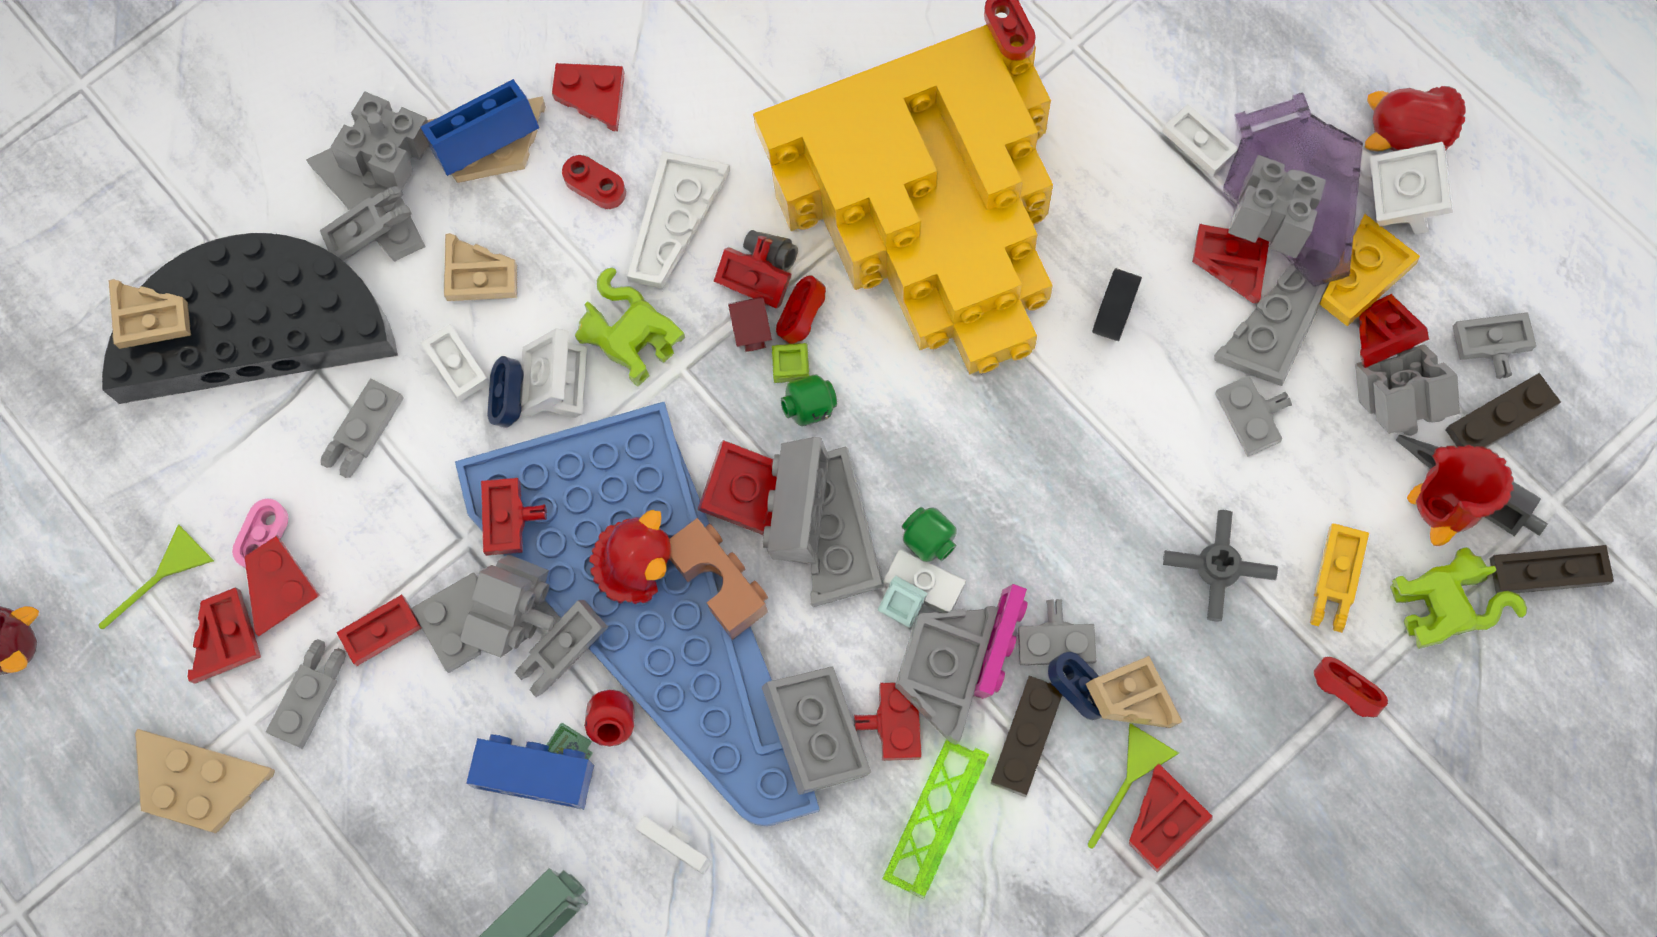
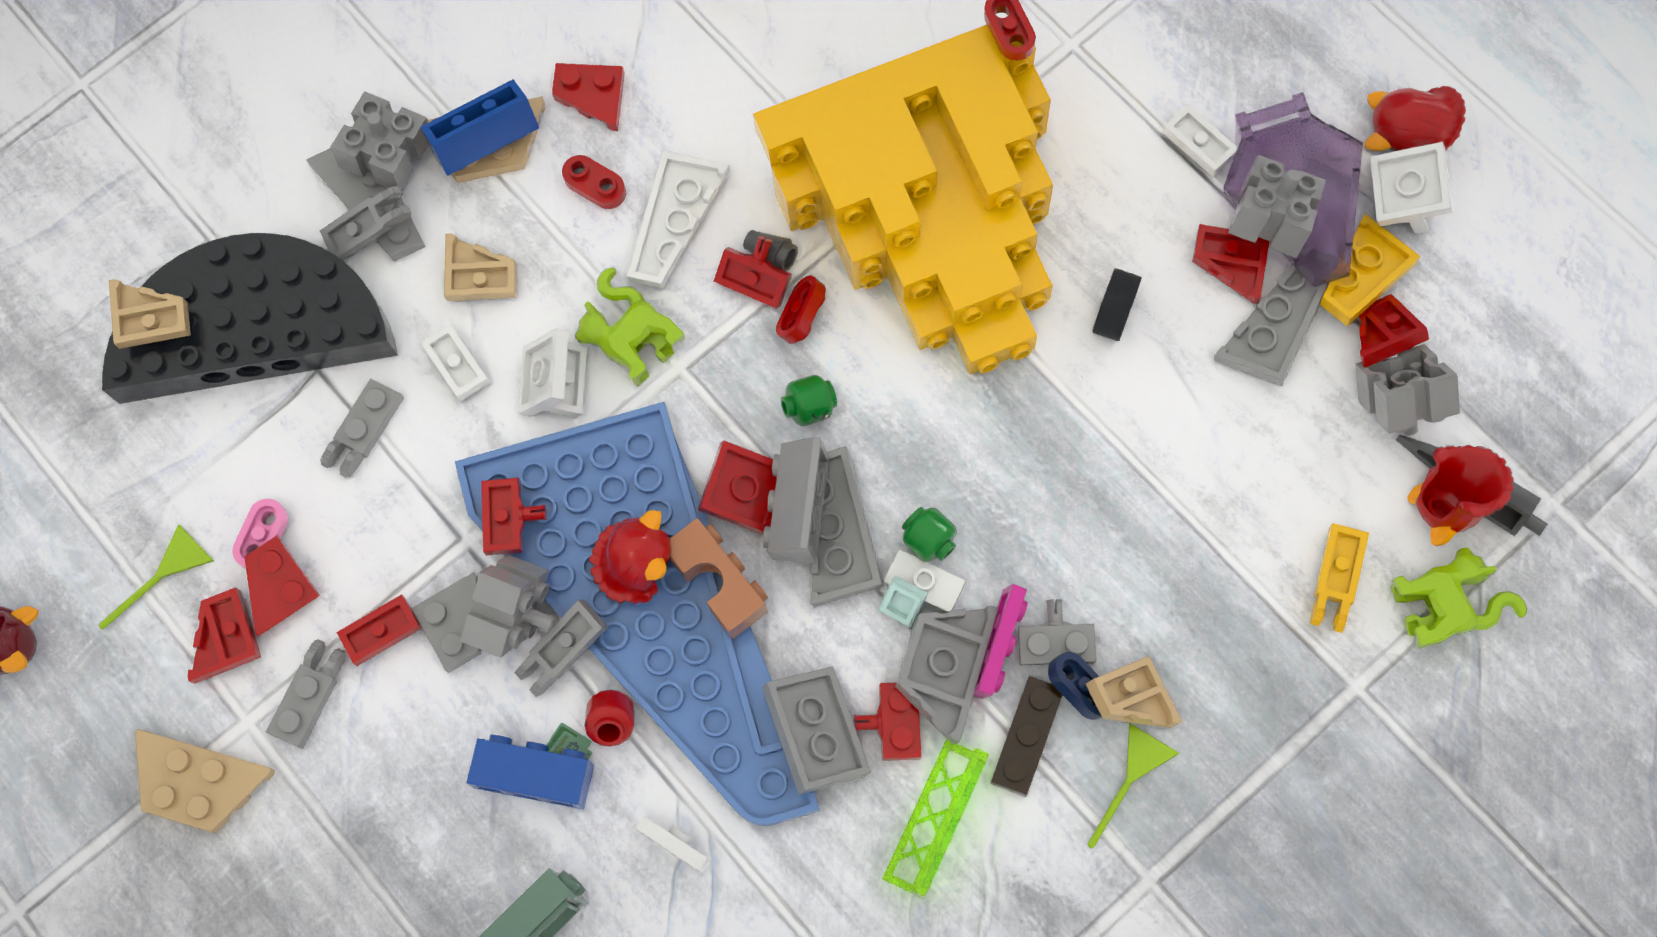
dark blue plate [487,356,524,428] -> none
dark red brick [728,297,772,352] -> none
lime tile [772,343,809,383] -> none
red wing [1129,763,1213,872] -> none
dark grey bar [1163,510,1278,622] -> none
light grey plate [1215,375,1292,457] -> none
red plate [1314,657,1388,718] -> none
dark brown plate [1445,373,1561,448] -> none
light grey plate [1453,312,1536,379] -> none
dark brown plate [1489,545,1614,594] -> none

